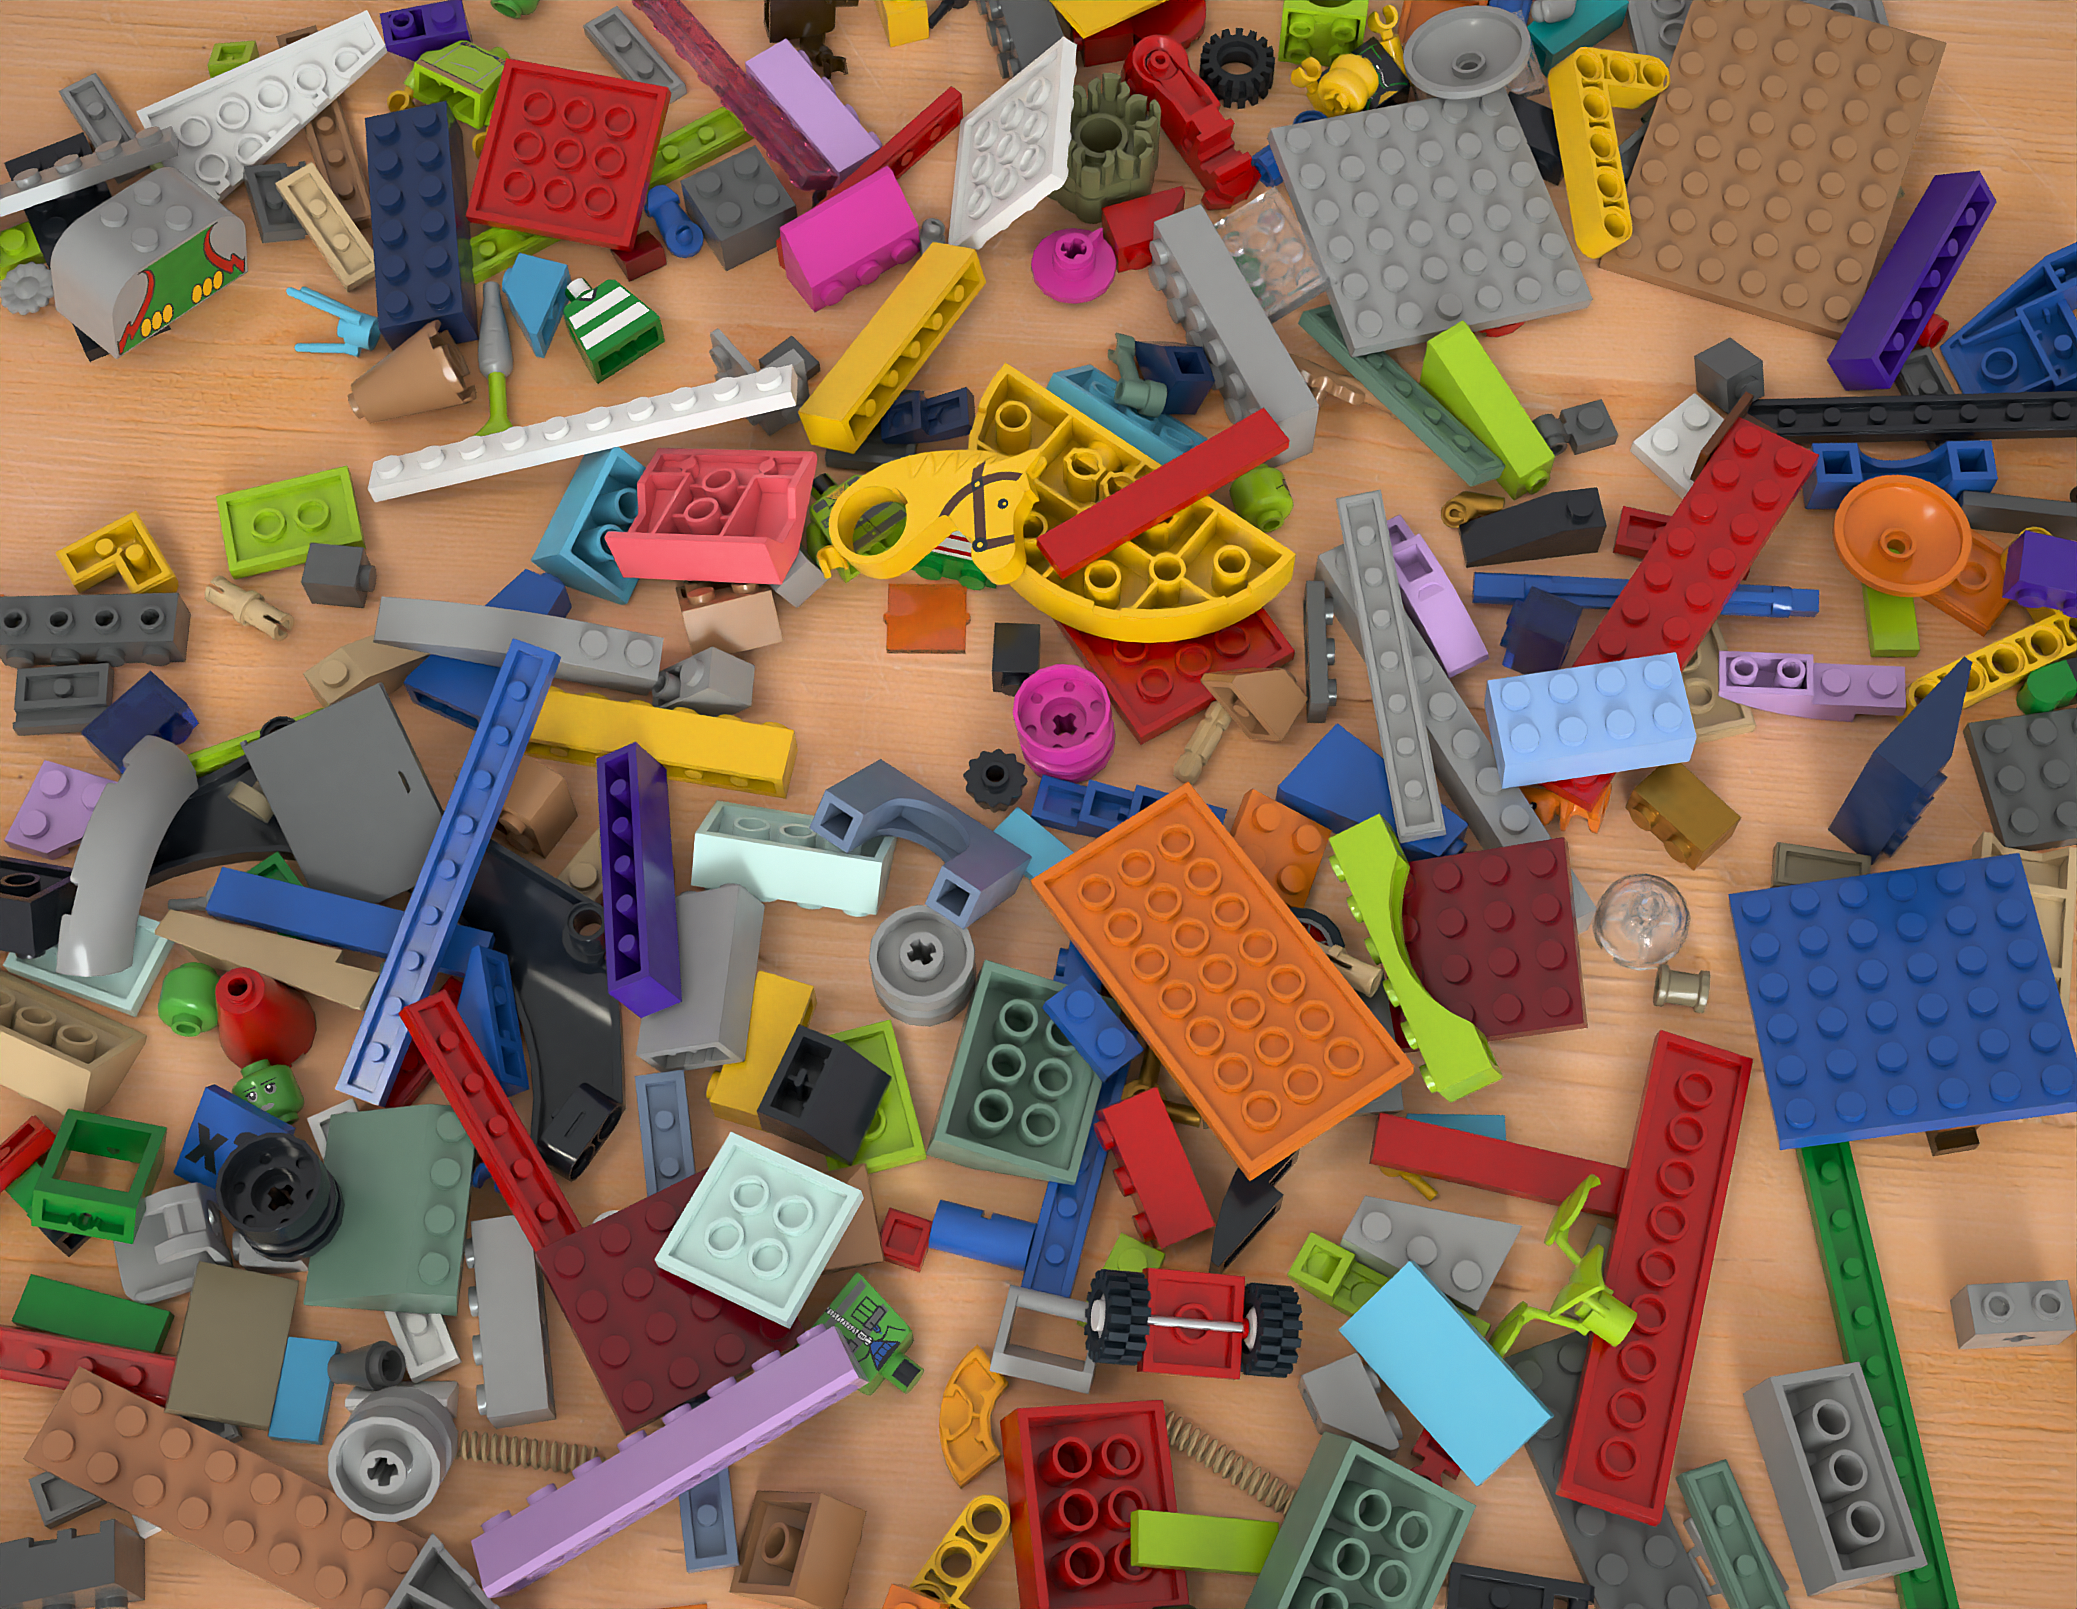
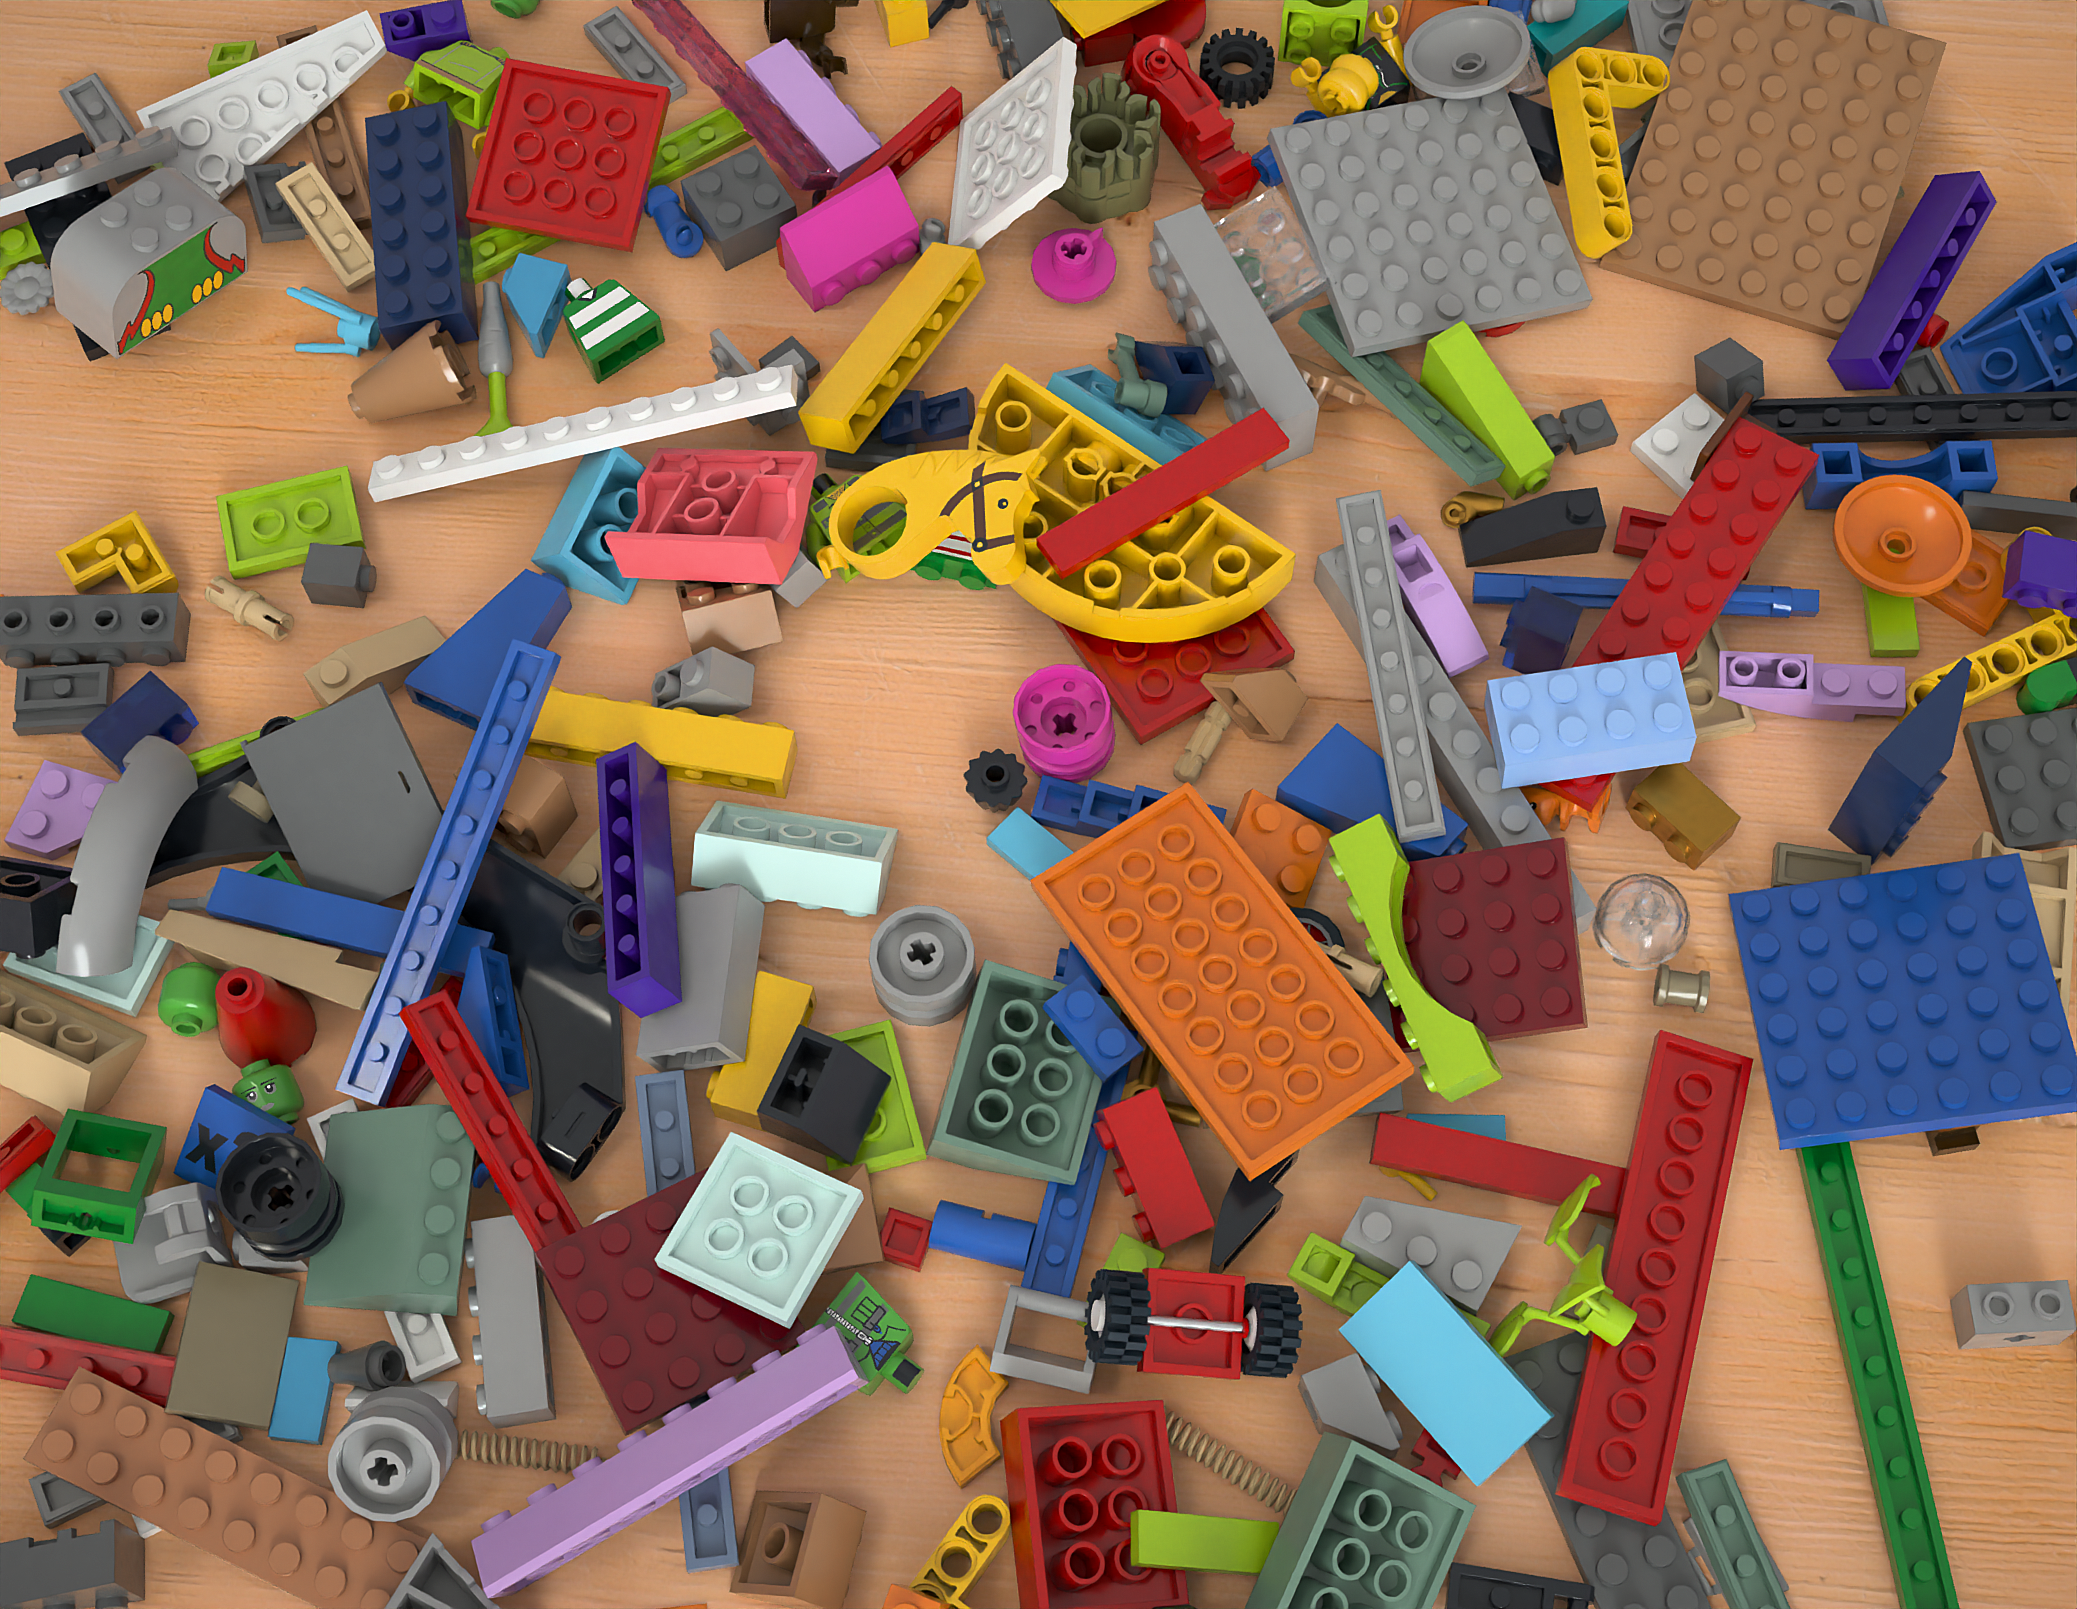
light grey slope [373,596,664,696] -> none
dark red slope [610,230,667,282] -> none
sand blue arch [809,759,1032,930] -> none
clear orange piece [883,584,971,654] -> none
black brick [992,622,1041,697] -> none
red slope [1102,186,1185,273] -> none
lime head [1229,464,1294,532] -> none
dark grey plate [1303,581,1337,723] -> none
light grey slope [1743,1362,1928,1596] -> none

